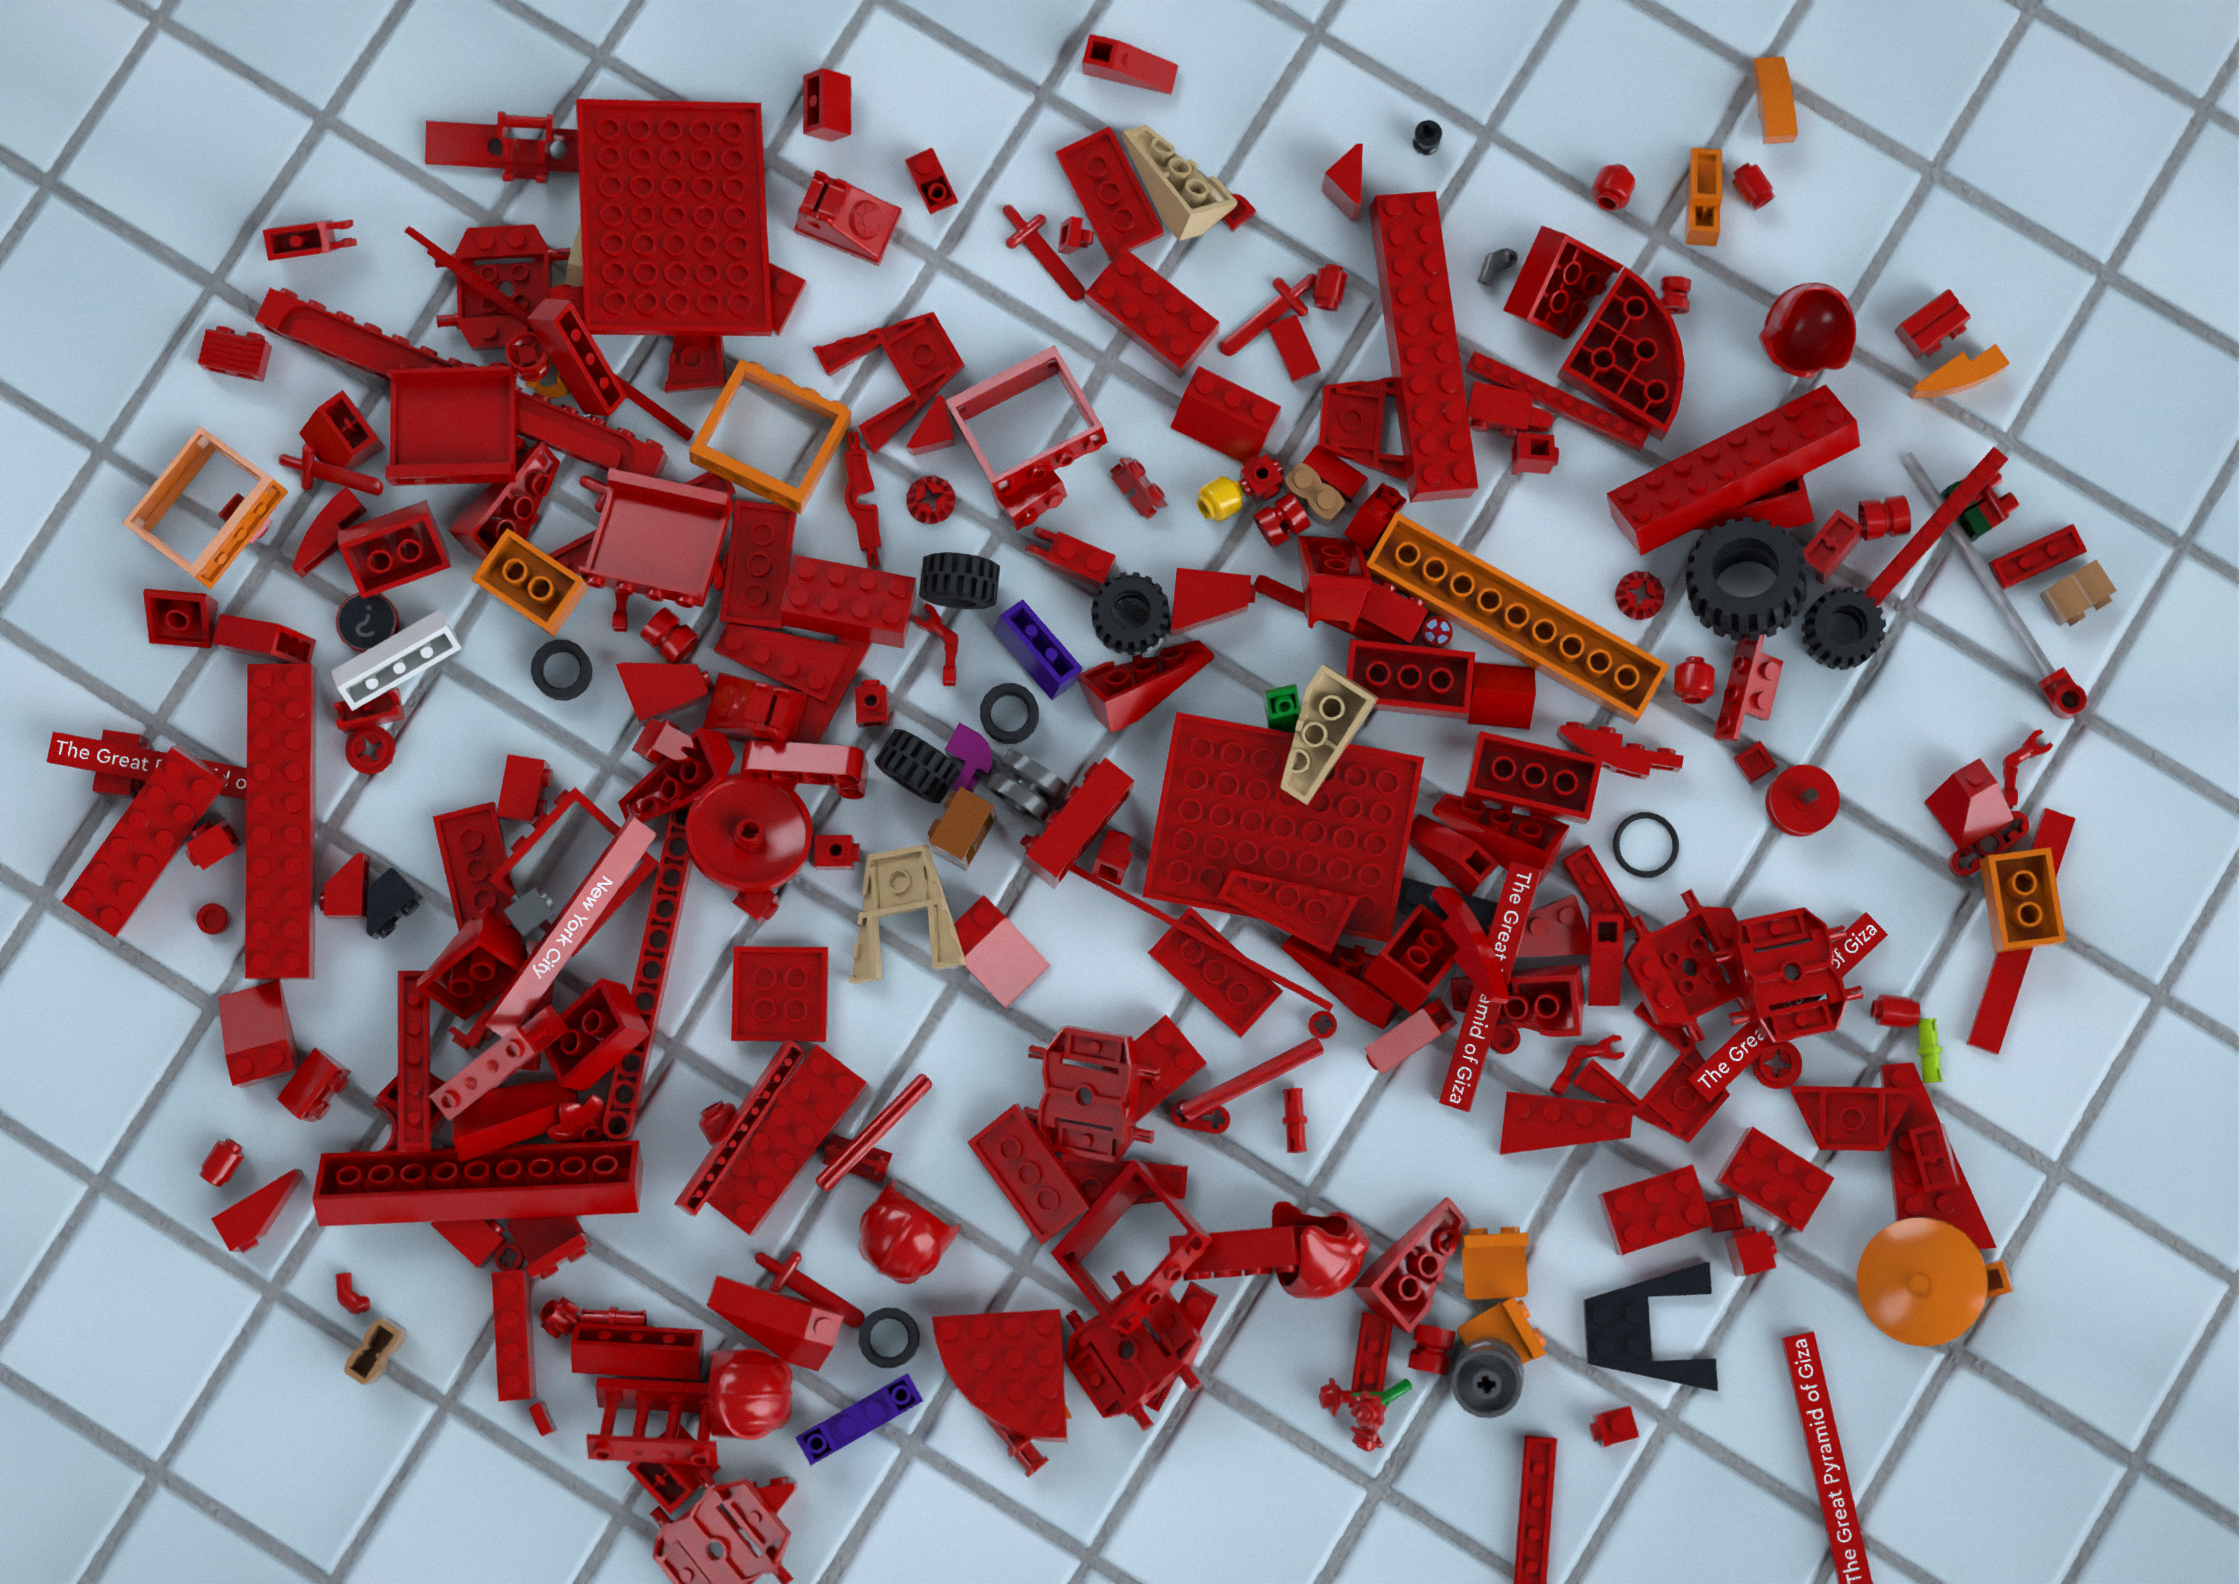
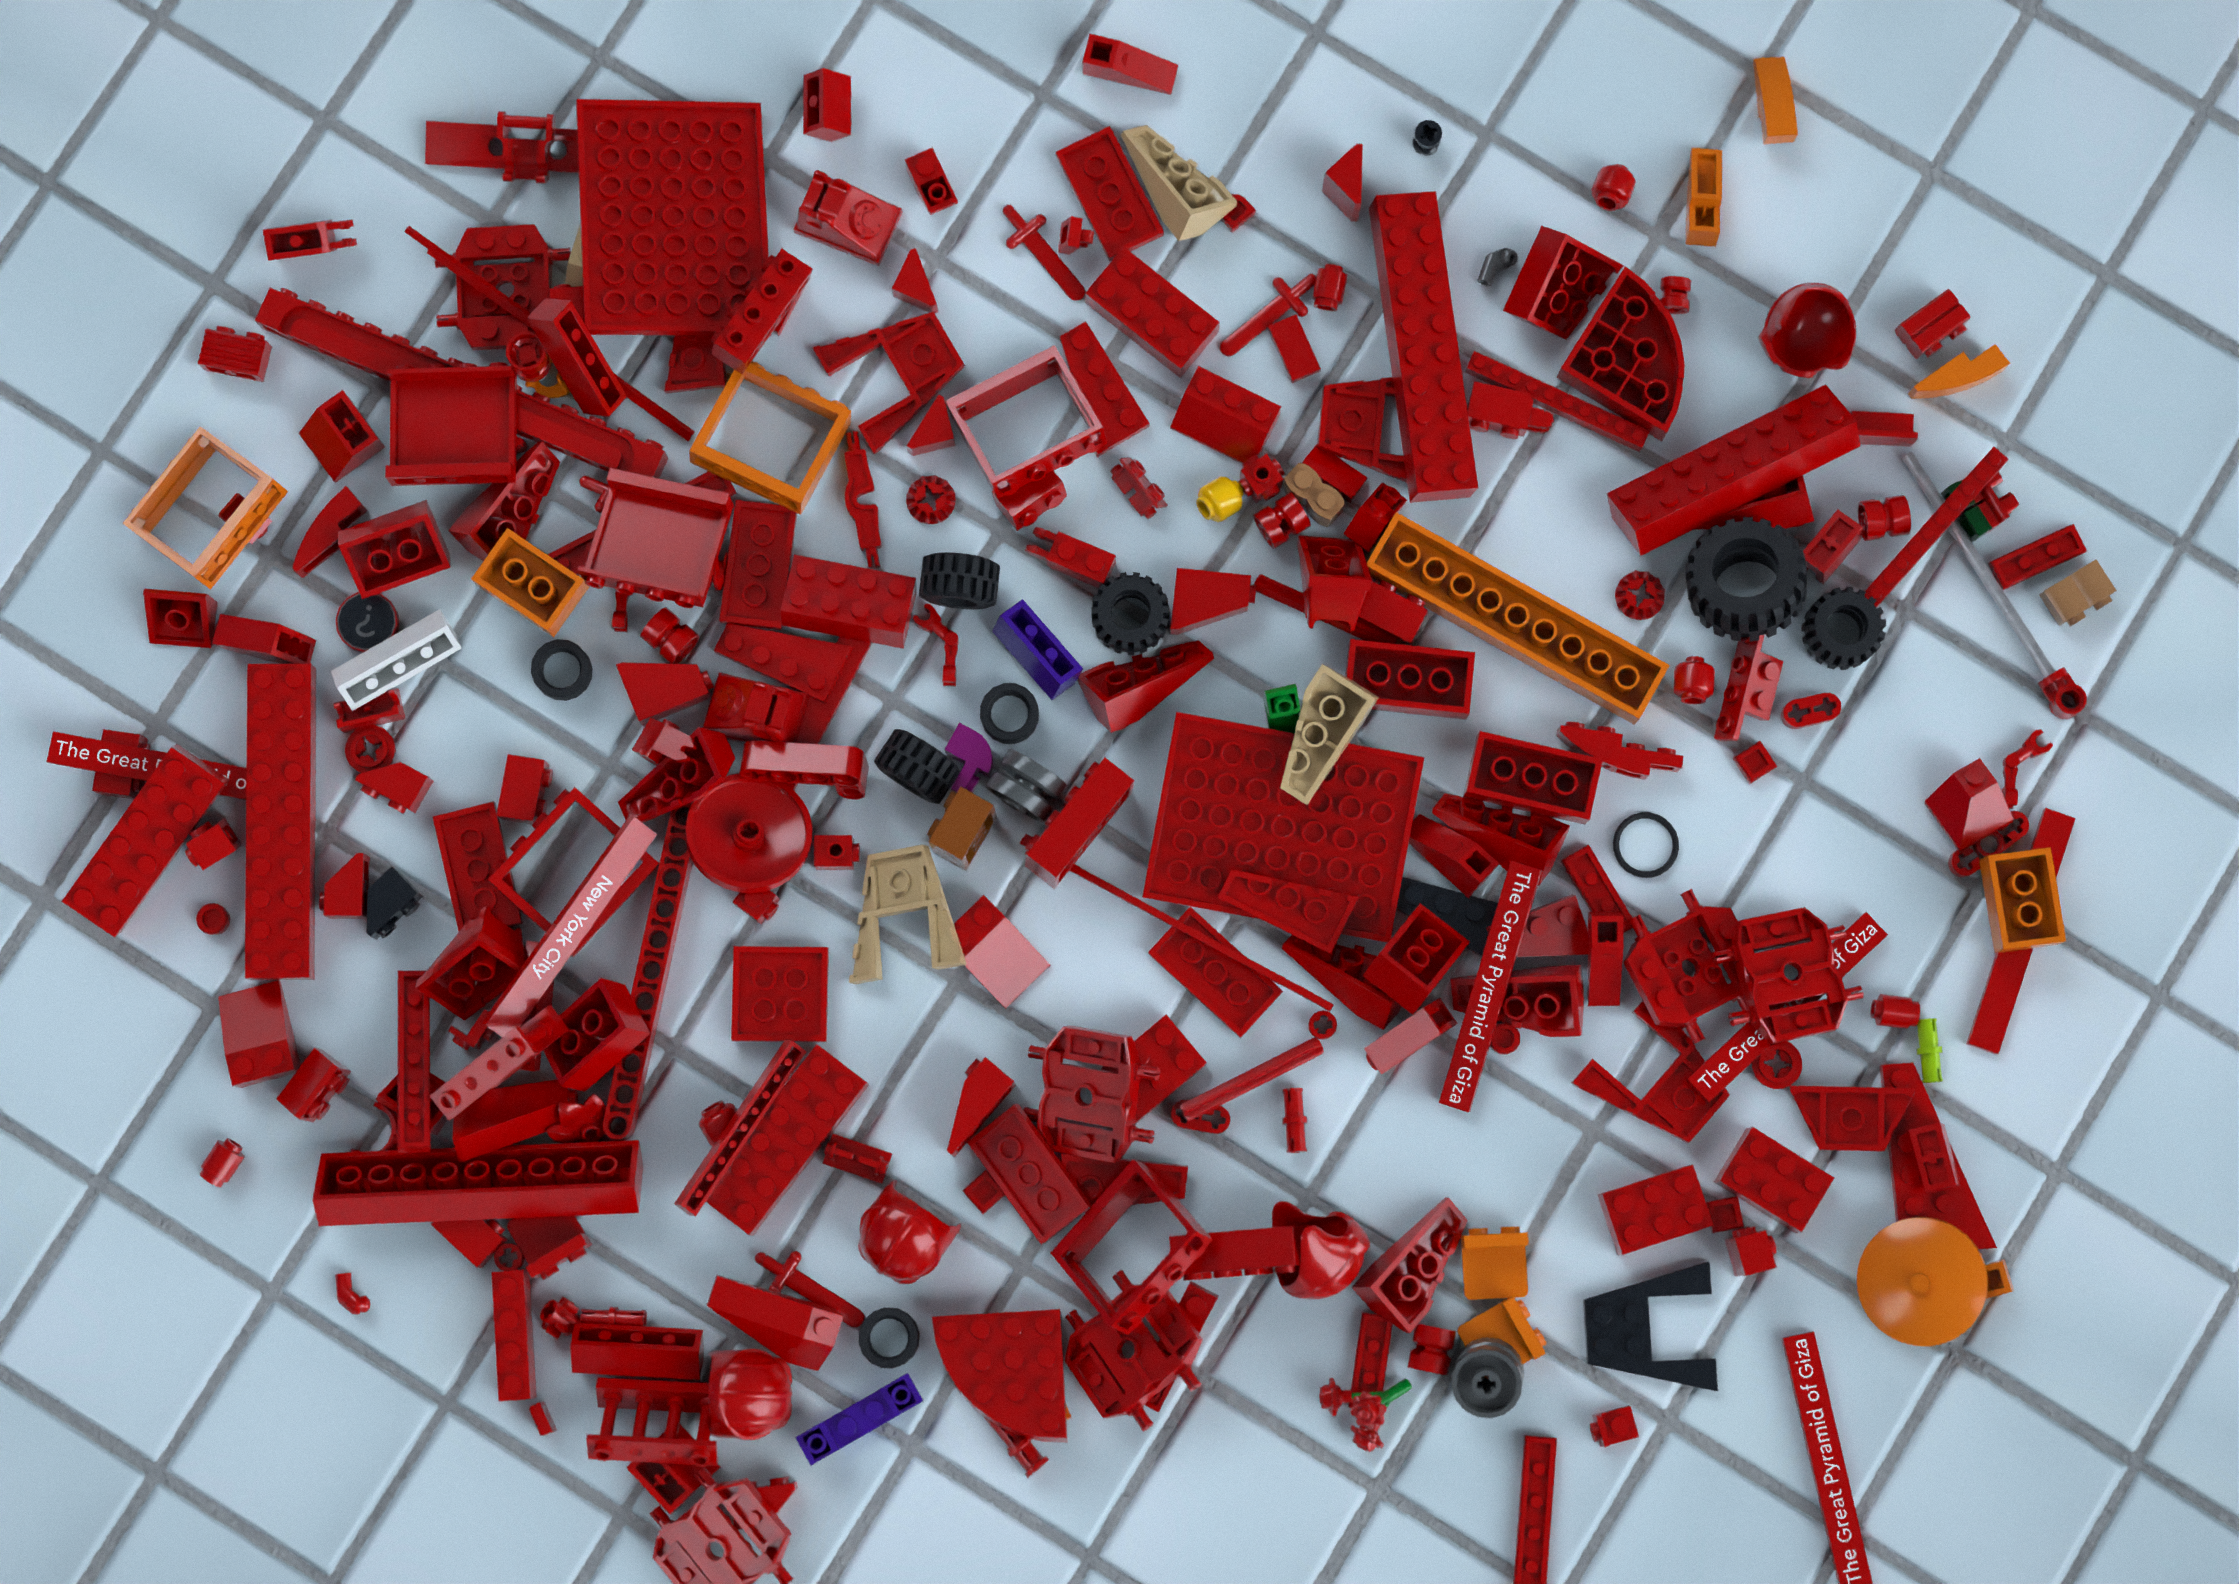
red slope [211,1169,304,1254] -> none
red sword [278,443,383,495] -> none
medium nougat brick [344,1318,407,1385] -> none
dark grey brick [503,888,555,938] -> none
red axle [815,1073,932,1192] -> none
red brick [855,680,889,728] -> none
red brick [1091,829,1134,885] -> none
red tile [1421,616,1453,648] -> none
red slope [1431,886,1510,1004] -> none
red slope [1467,662,1536,730] -> none
red wing [1500,1092,1634,1155] -> none
red brick [1510,432,1559,475] -> none
red piece [1549,1035,1625,1096] -> none
red brick [1731,163,1775,210] -> none
red wheel [1765,765,1840,837] -> none
none -> red slope [355,762,434,814]
none -> red brick [711,249,813,374]
none -> red slope [892,248,938,313]
none -> red slope [947,1057,1016,1157]
none -> red tile [962,1170,1005,1215]
none -> red wing [1060,321,1150,457]
none -> red beam [1781,693,1841,729]
none -> red panel [1851,411,1918,447]

